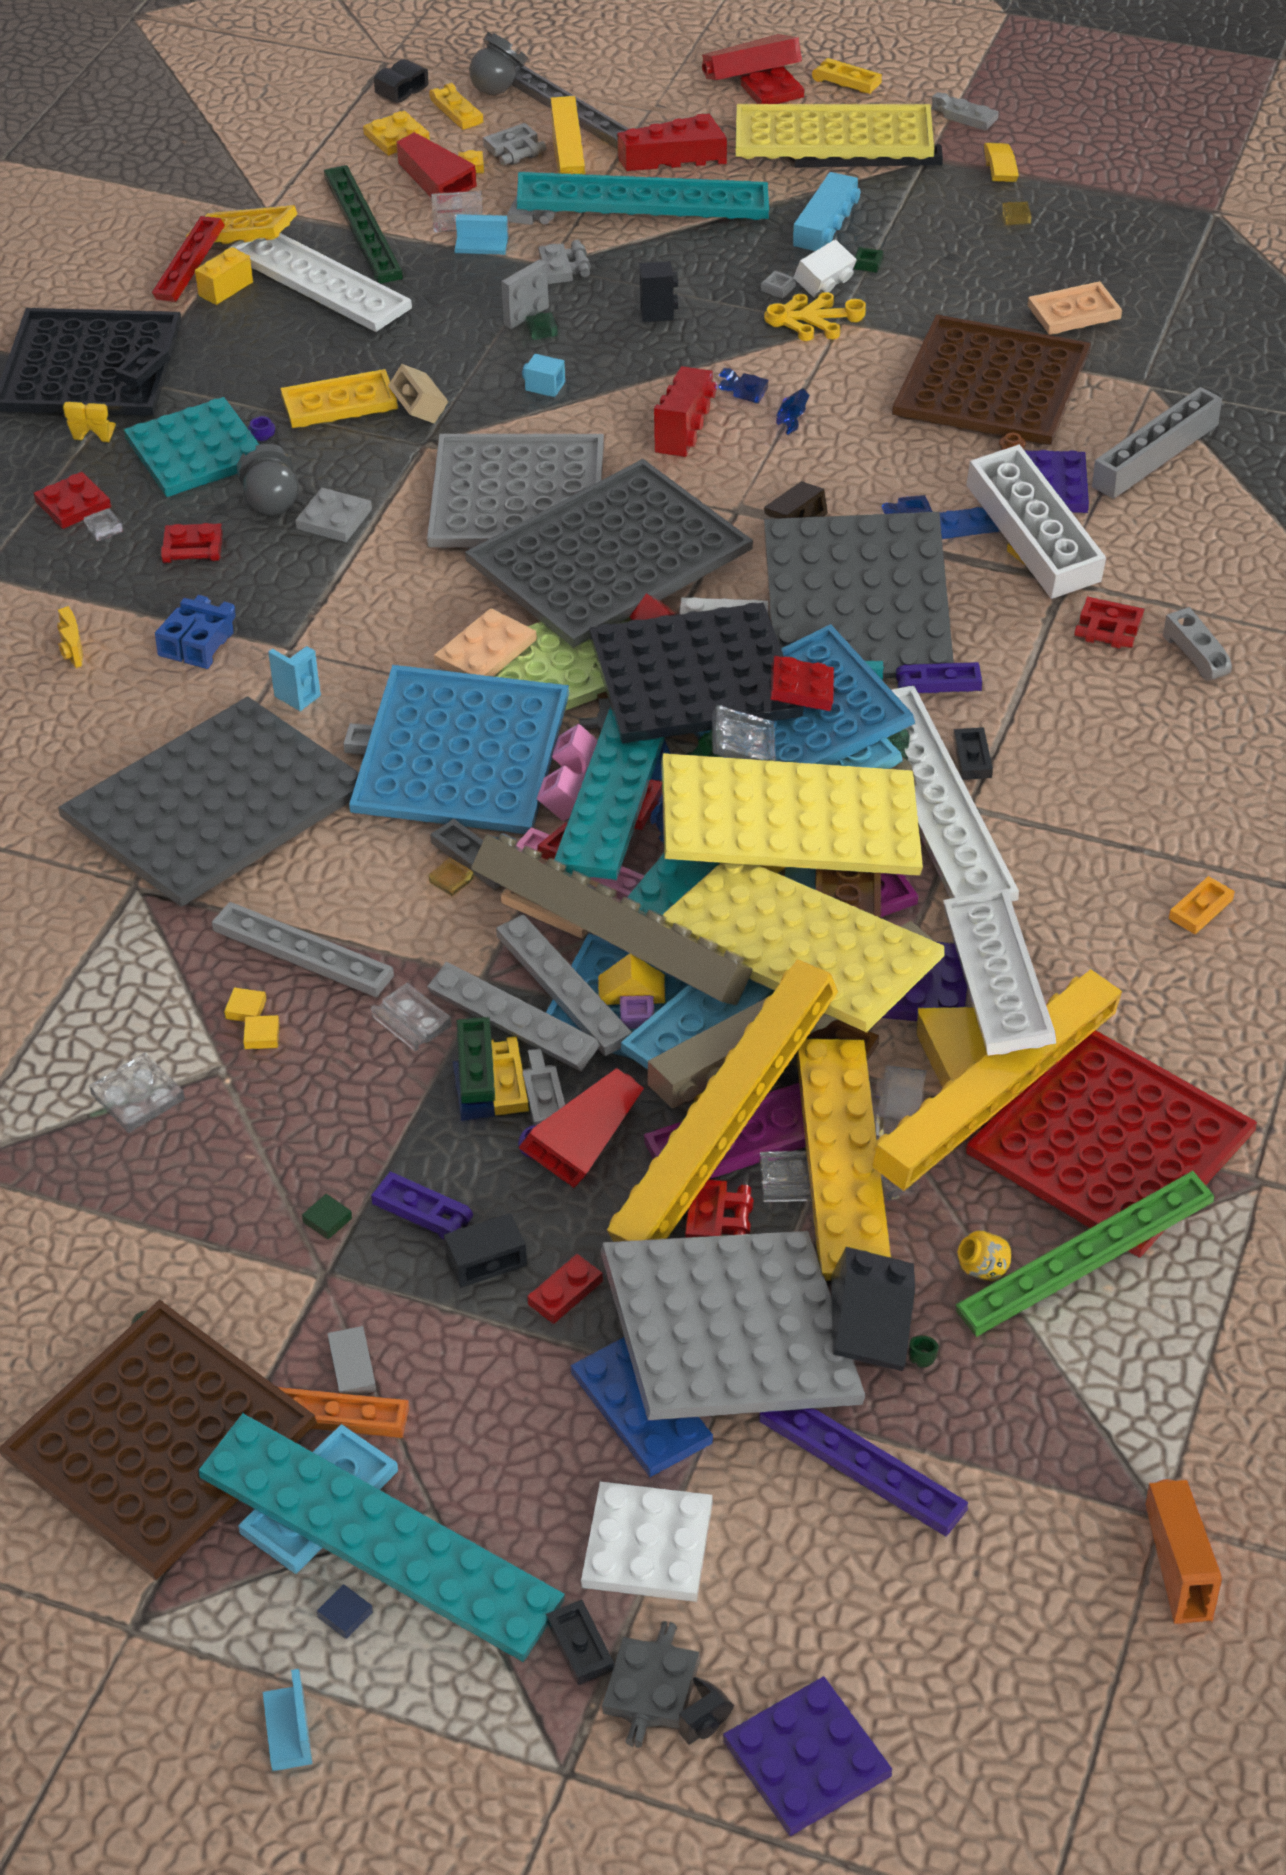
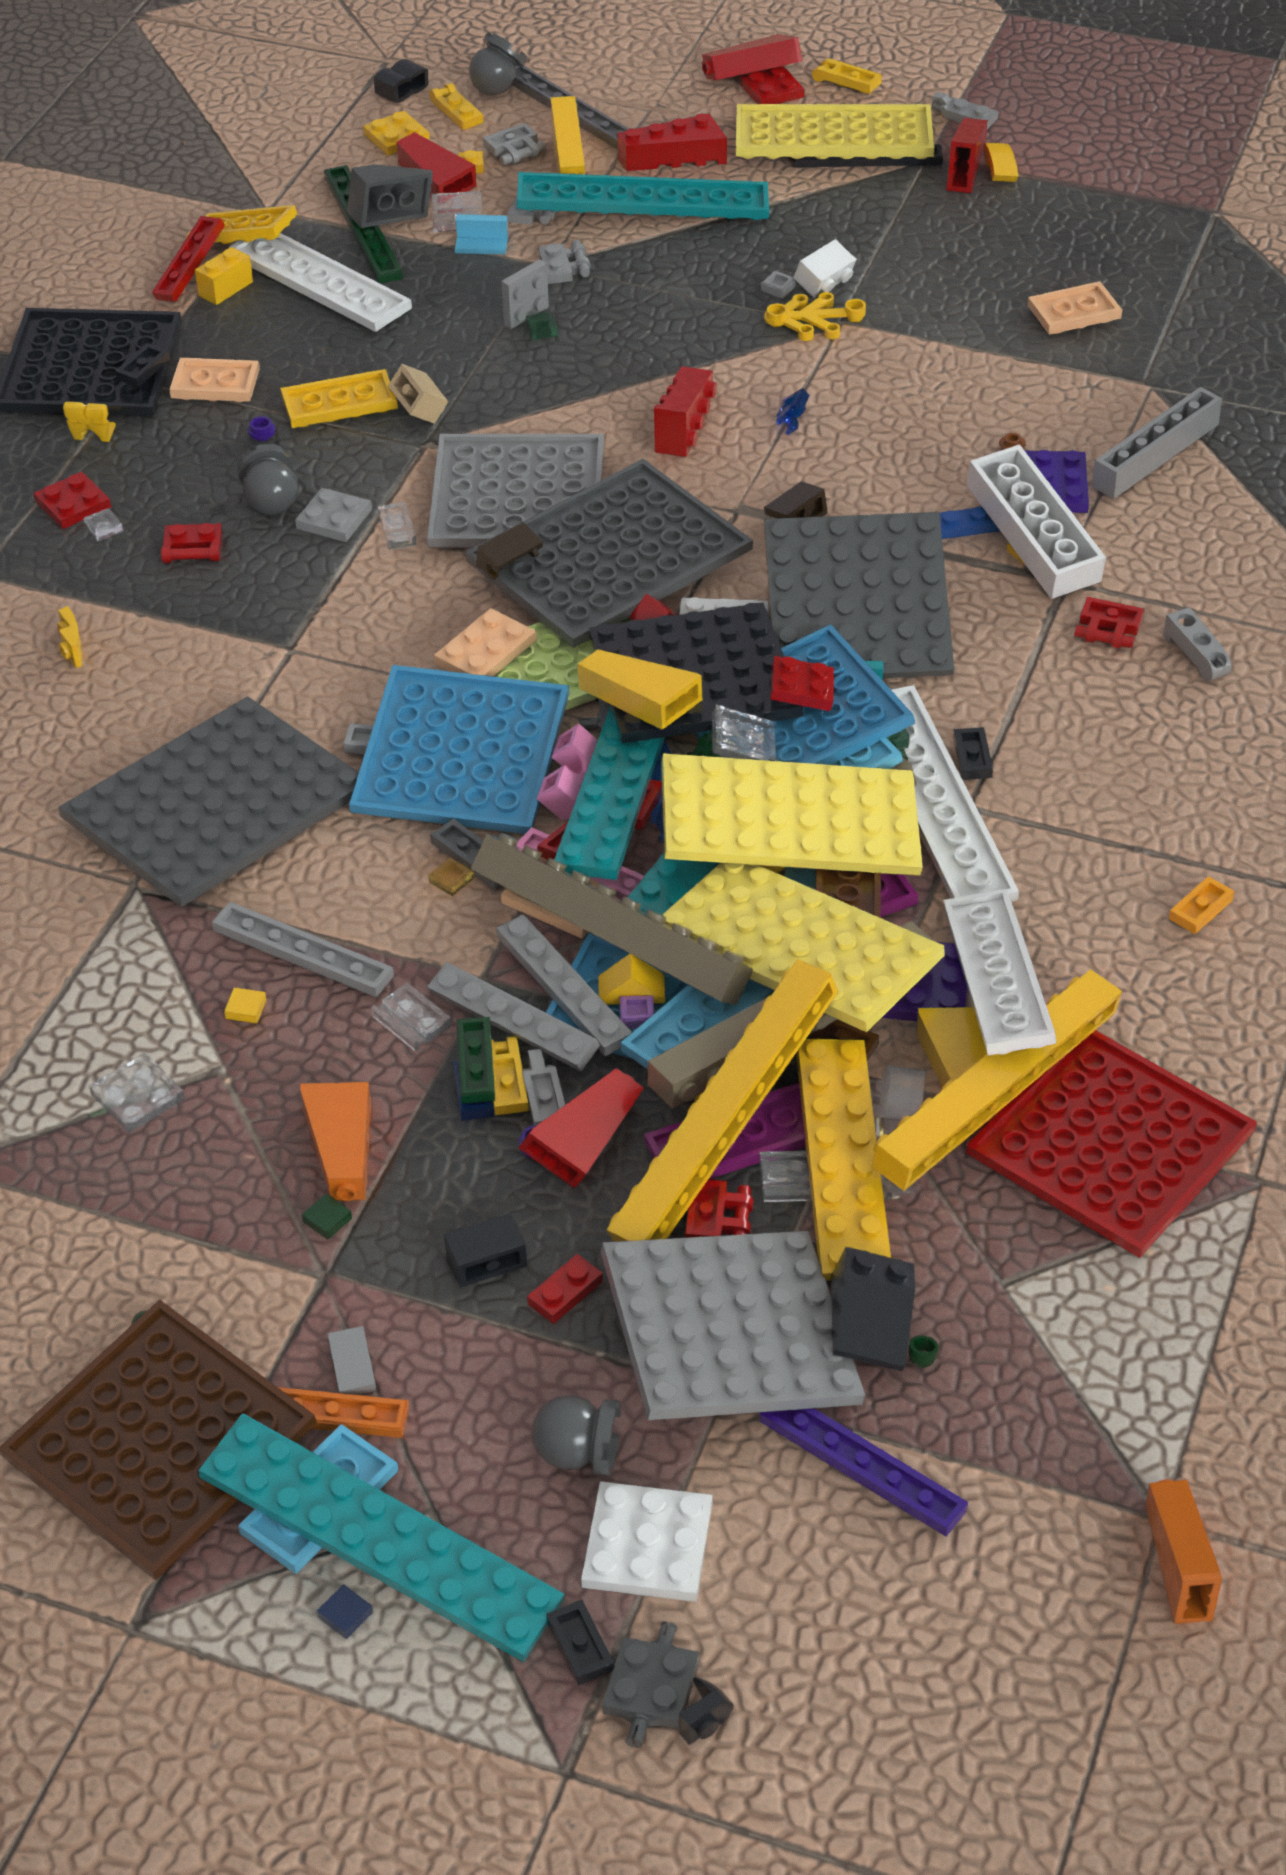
teal plate [124,397,260,497] -> none
blue hips [155,595,236,669] -> none
yellow tile [243,1015,280,1049] -> none
medium azure panel [263,1669,313,1771] -> none
medium azure panel [268,646,321,711] -> none
dark purple plate [371,1172,473,1240] -> none
medium azure brick [522,354,565,397] -> none
blue plate [571,1337,713,1477] -> none
black brick [639,261,678,322] -> none
clear blue plate [719,368,769,404] -> none
dark purple plate [723,1676,892,1836] -> none
medium azure brick [793,172,861,251] -> none
dark green tile [853,247,884,273] -> none
clear blue plate [881,495,933,514] -> none
reddish brown plate [892,314,1091,445] -> none
dark purple plate [896,662,982,693] -> none
bright green tile [956,1171,1214,1337] -> none
yellow head [957,1231,1011,1281] -> none
clear yellow tile [1002,201,1031,225] -> none
none -> light nougat plate [169,358,260,402]
none -> orange slope [300,1082,371,1201]
none -> dark grey slope [347,164,433,228]
none -> clear plate [377,502,417,550]
none -> dark brown hinge [476,522,543,580]
none -> dark grey tile [531,1395,621,1477]
none -> yellow slope [577,650,702,730]
none -> red slope [946,118,988,193]

